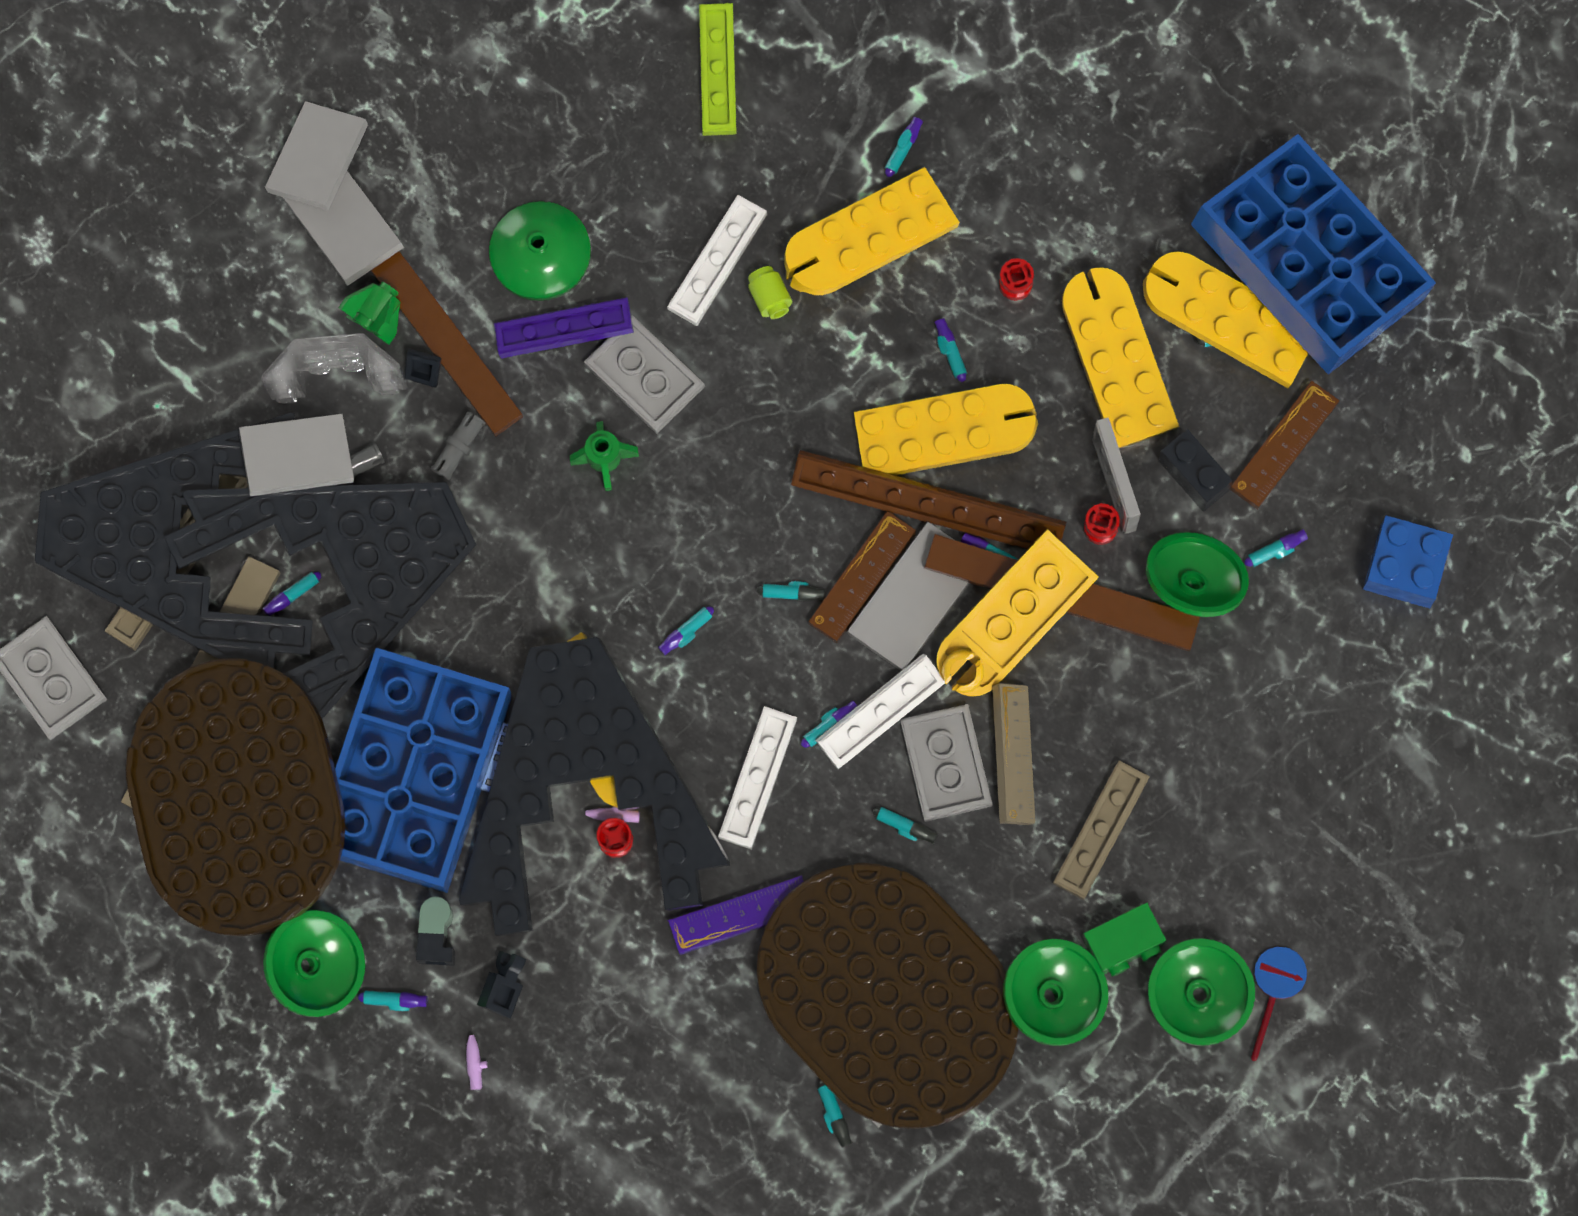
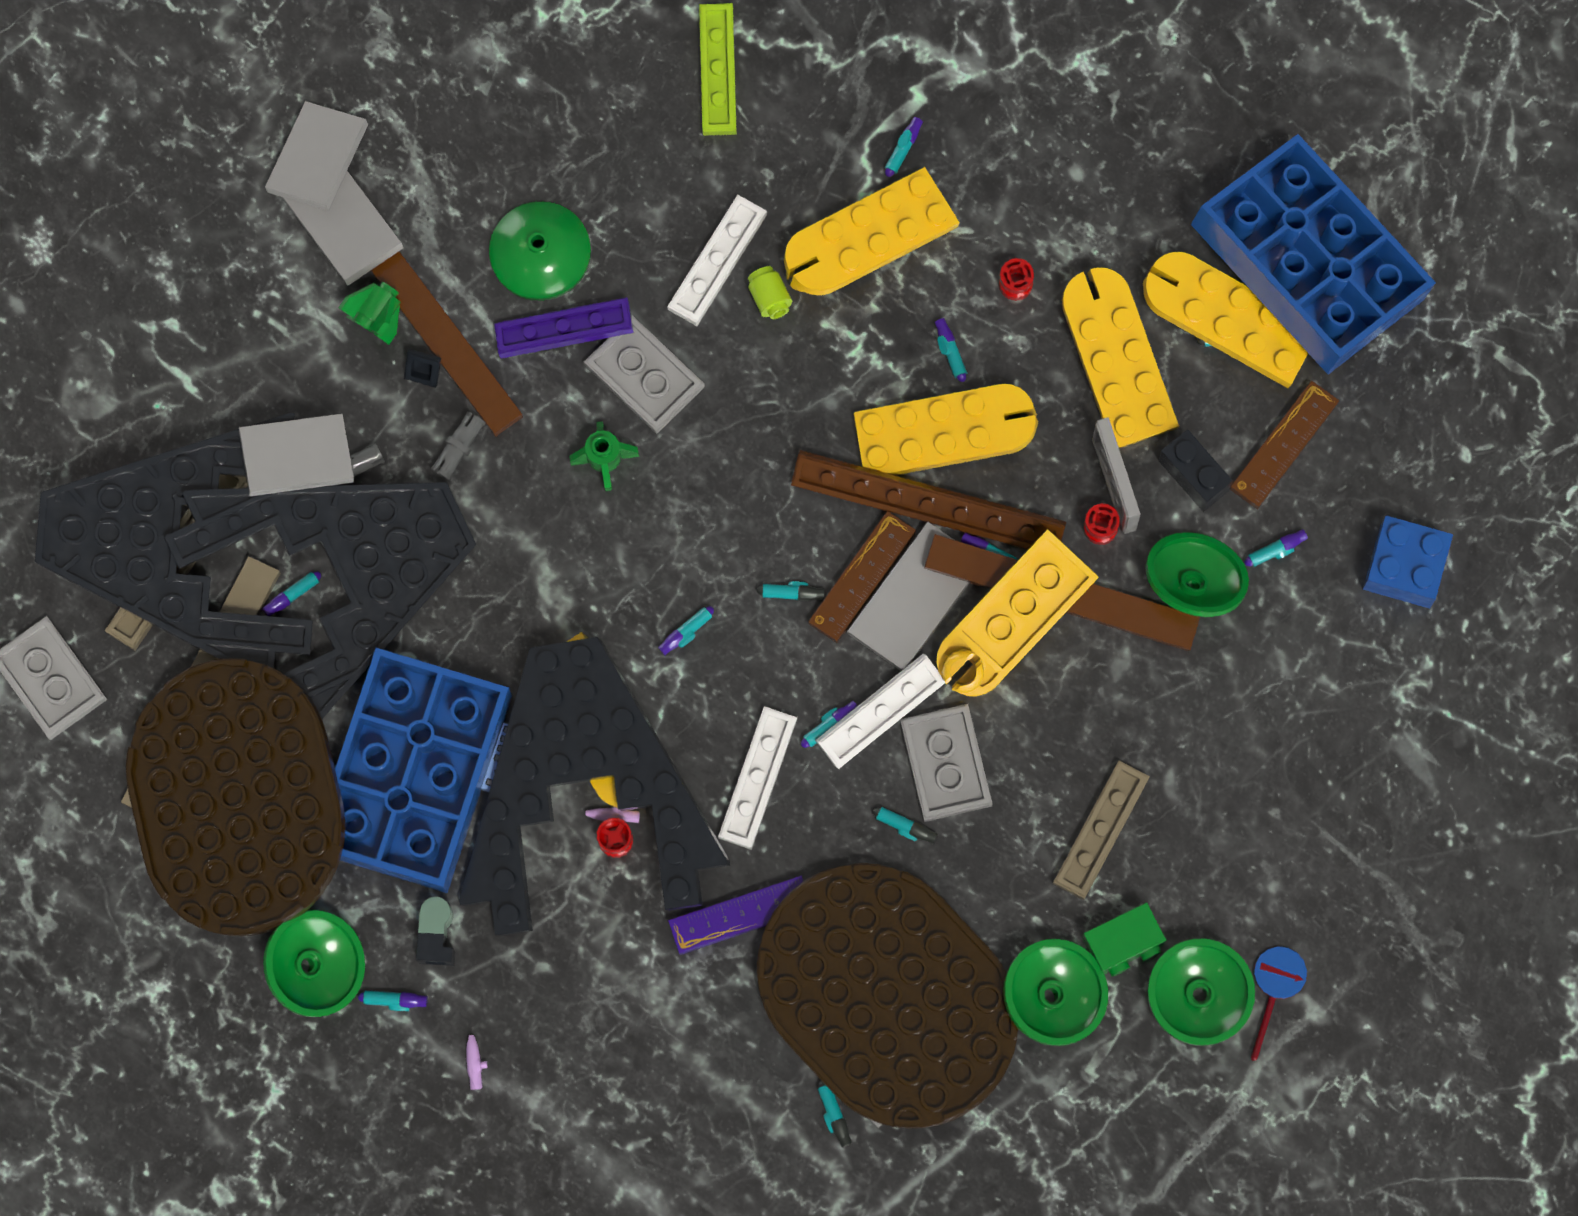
clear slope [262,334,408,404] -> none
black plate [477,951,526,1019] -> none
dark tan tile [992,683,1035,825] -> none

